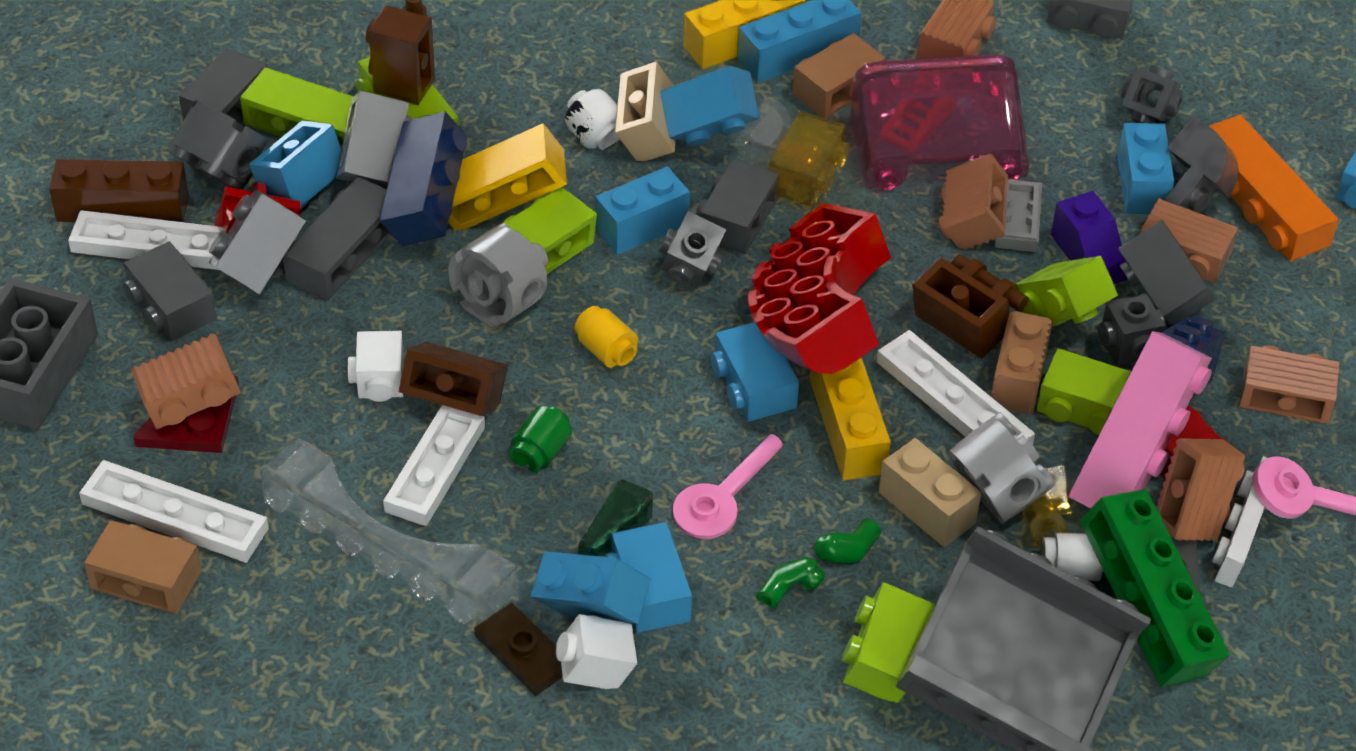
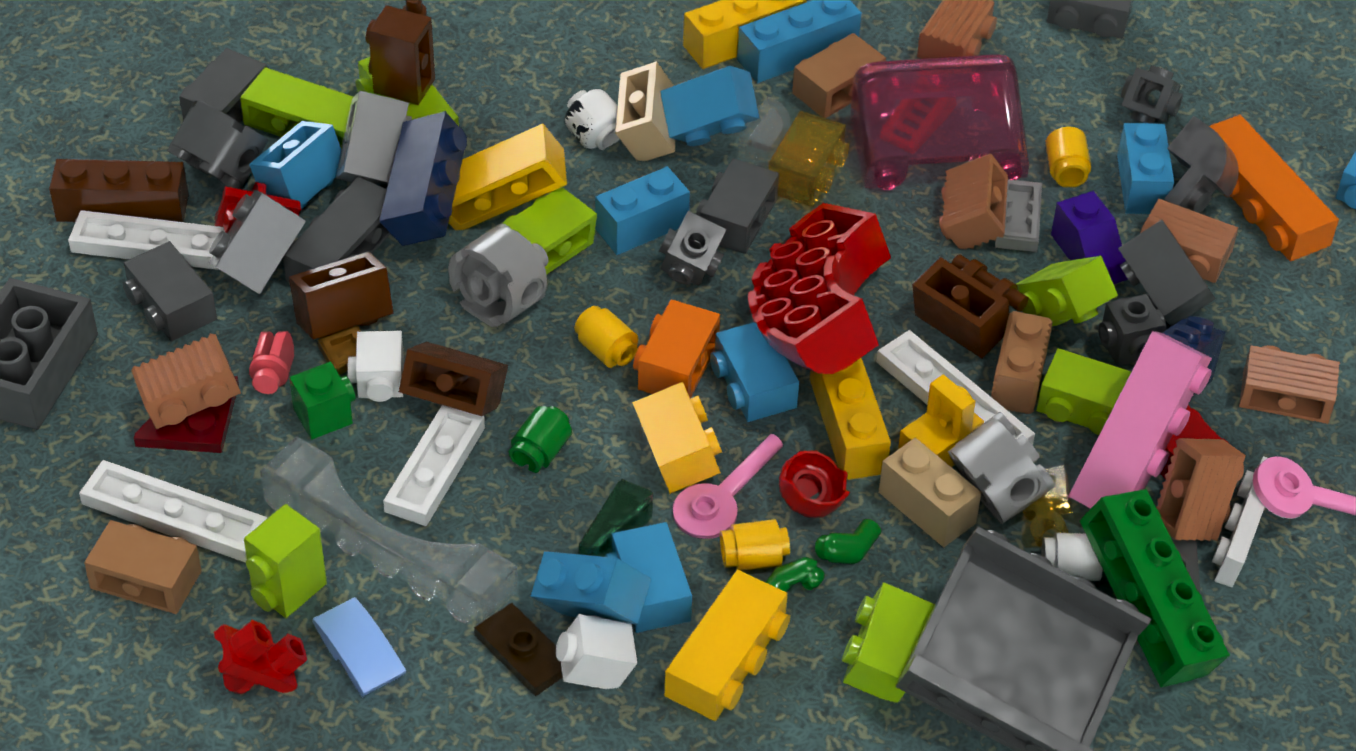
none -> red hips [214,620,307,694]
none -> lime brick [244,503,327,618]
none -> coral arm [249,331,294,394]
none -> reddish brown brick [289,251,394,340]
none -> green brick [289,361,356,440]
none -> light blue slope [312,597,406,697]
none -> pearl gold tile [318,326,361,375]
none -> yellow brick [632,382,722,494]
none -> orange brick [633,299,720,398]
none -> yellow brick [664,569,790,721]
none -> yellow brick [720,519,790,571]
none -> red hair [779,450,850,518]
none -> yellow brick [898,374,984,467]
none -> yellow brick [1045,127,1091,187]

